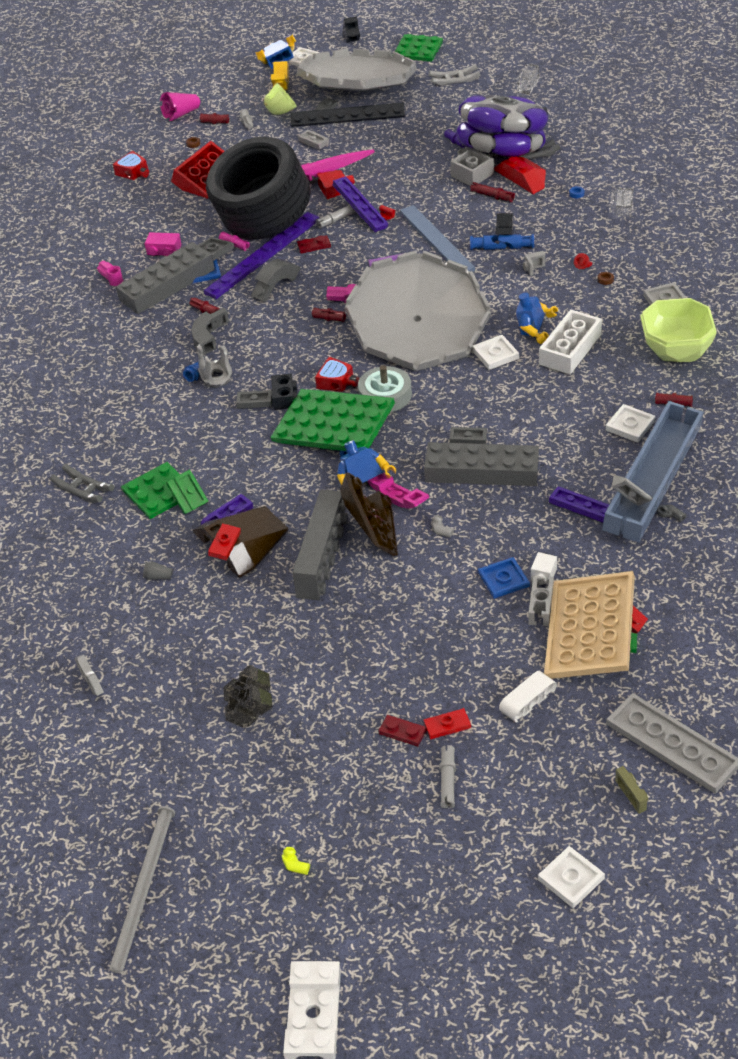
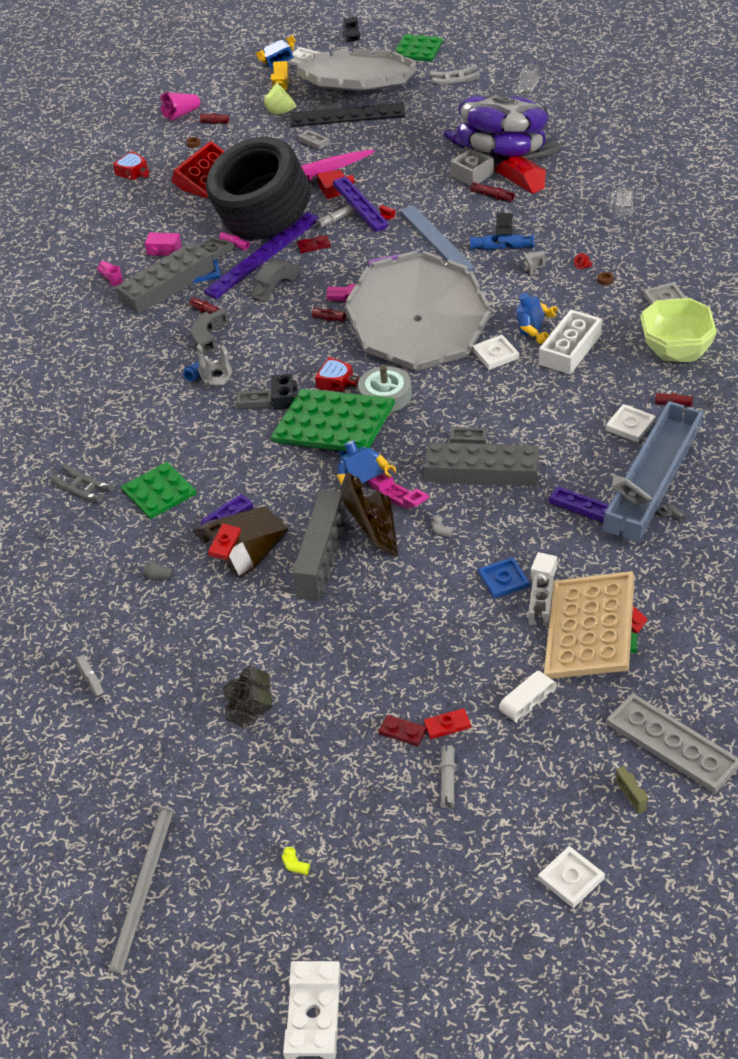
green plate [166,469,208,514] -> none
light grey axle [240,109,253,130] -> none
blue tile [569,186,585,199] -> none

